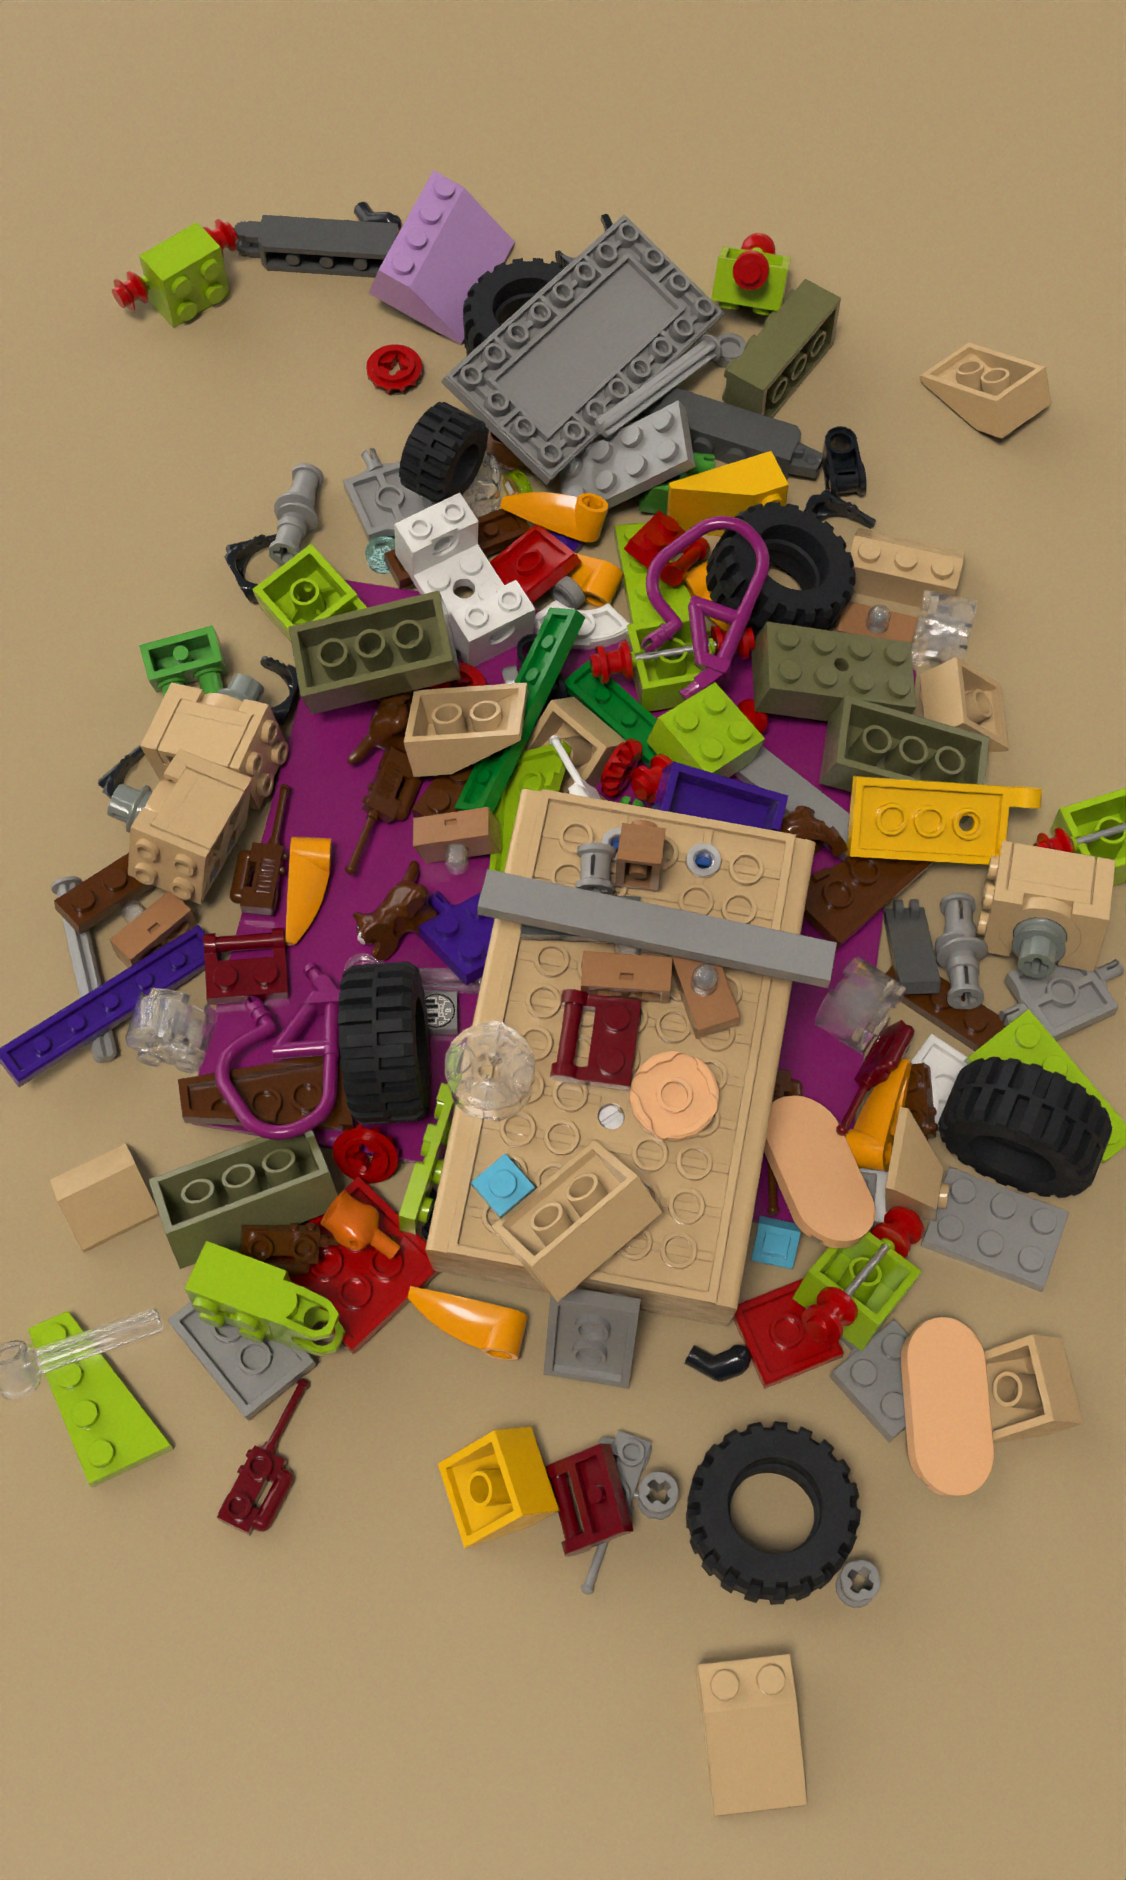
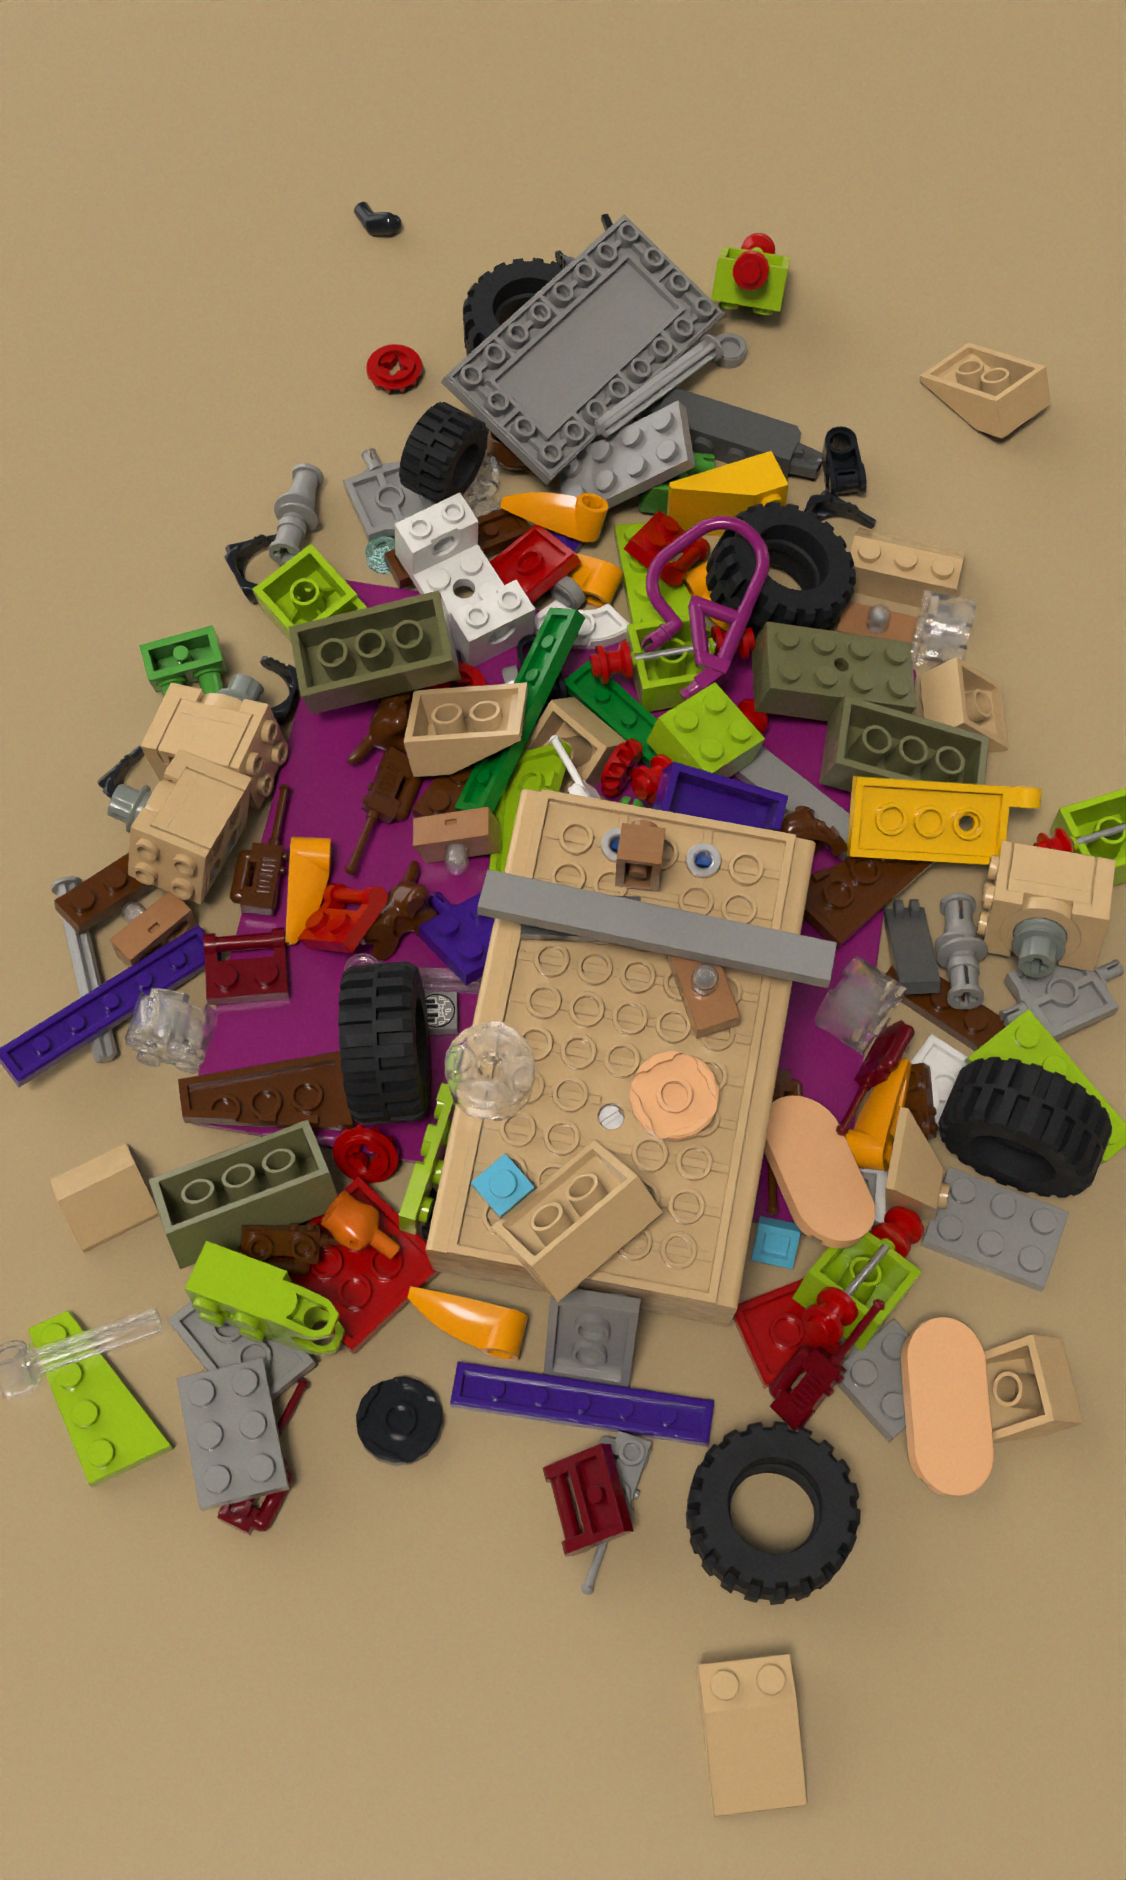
lime brick [112,219,238,328] -> none
magenta piece [215,962,340,1140] -> none
dark grey hinge [234,215,399,278] -> none
lavender slope [369,170,515,345] -> none
yellow slope [438,1426,559,1548] -> none
clear neon green tile [503,470,532,496] -> none
dark red plate [550,989,641,1091] -> none
light grey bush [575,842,616,895] -> none
medium nougat piece [581,944,673,1003] -> none
light grey bush [638,1472,679,1520] -> none
black arm [684,1345,751,1382] -> none
olive brick [722,279,841,418] -> none
light grey bush [835,1559,881,1608] -> none
none -> light grey plate [177,1358,290,1511]
none -> red plate [298,883,388,953]
none -> black tile [356,1376,443,1466]
none -> dark purple tile [450,1361,714,1447]
none -> dark red piece [769,1299,885,1431]

